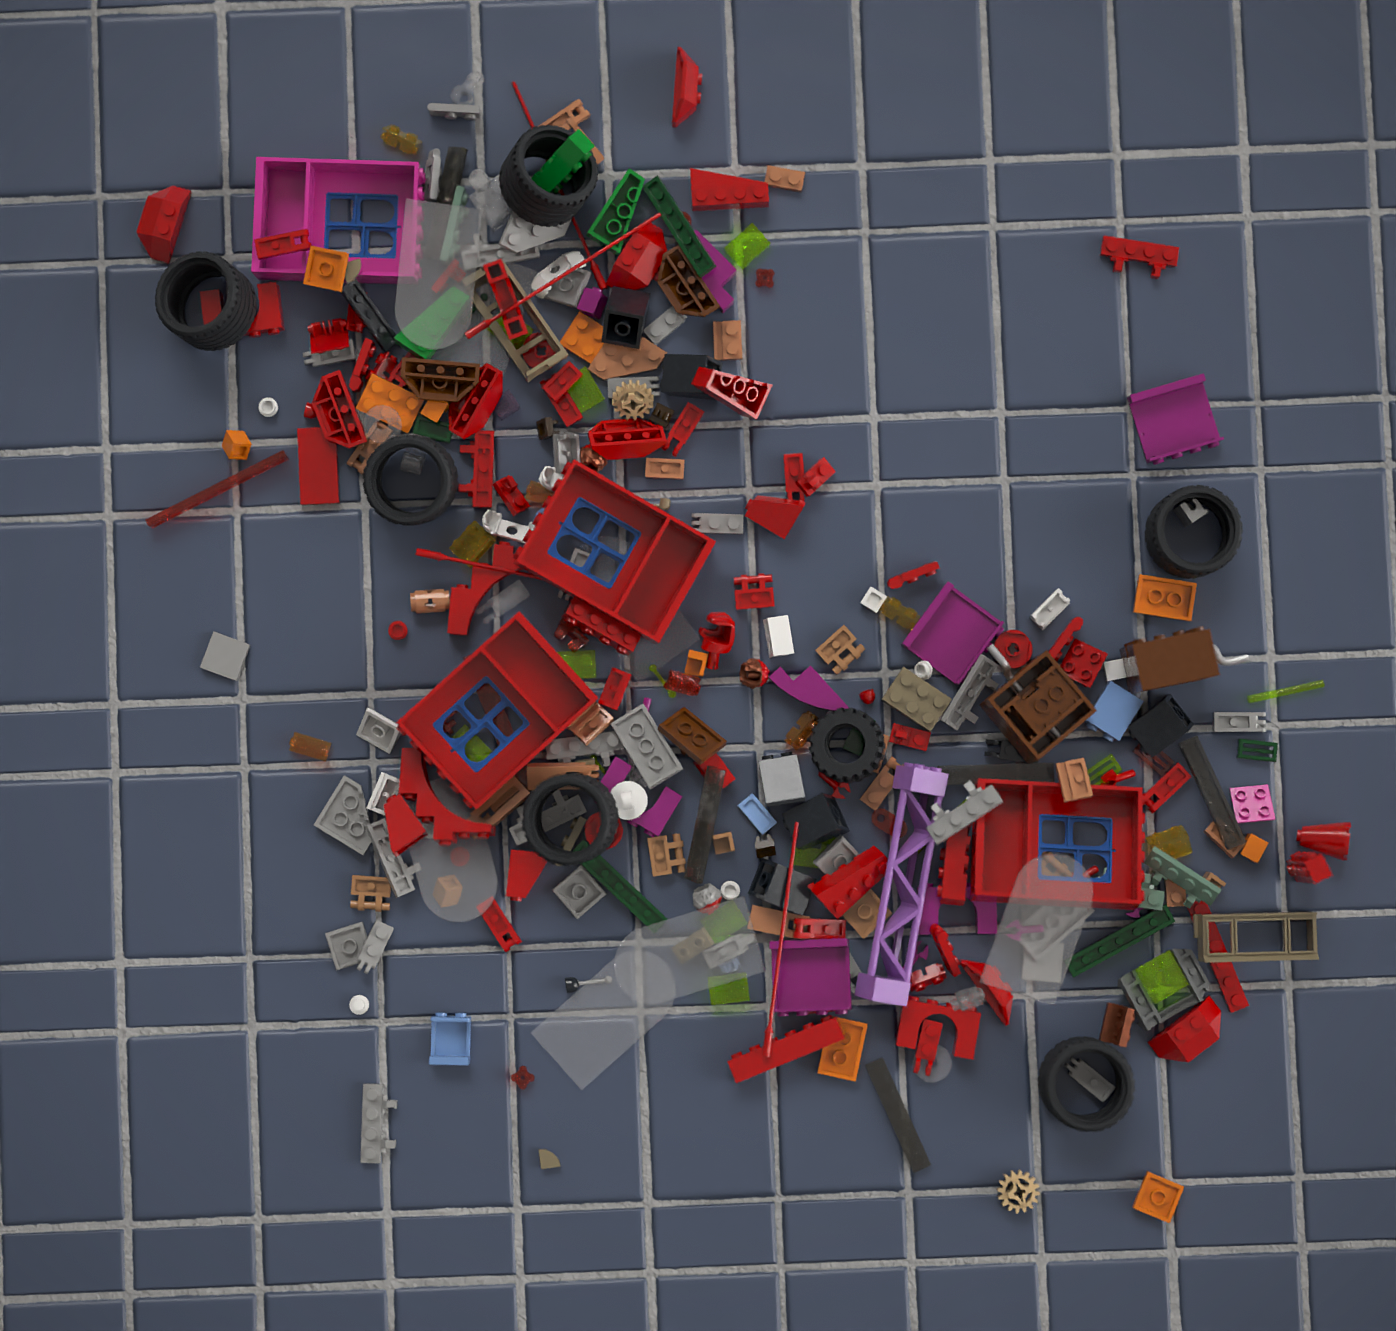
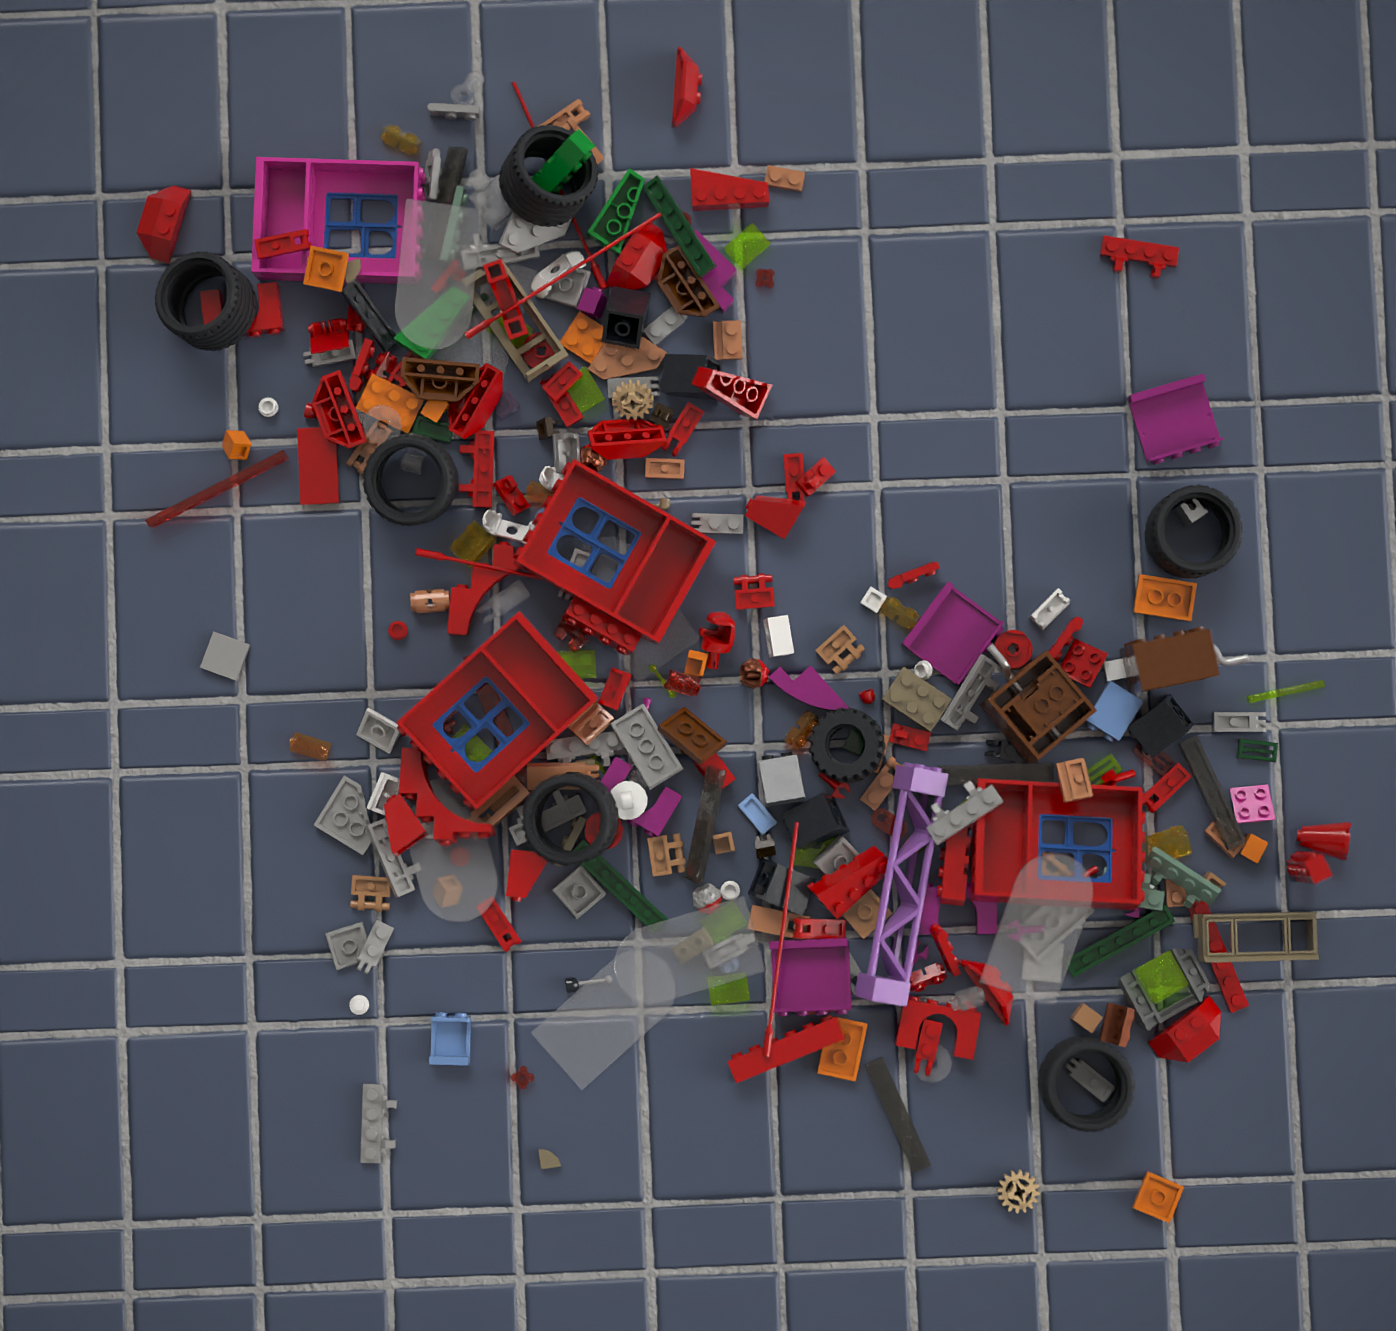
none -> medium nougat panel [1070,1002,1102,1033]

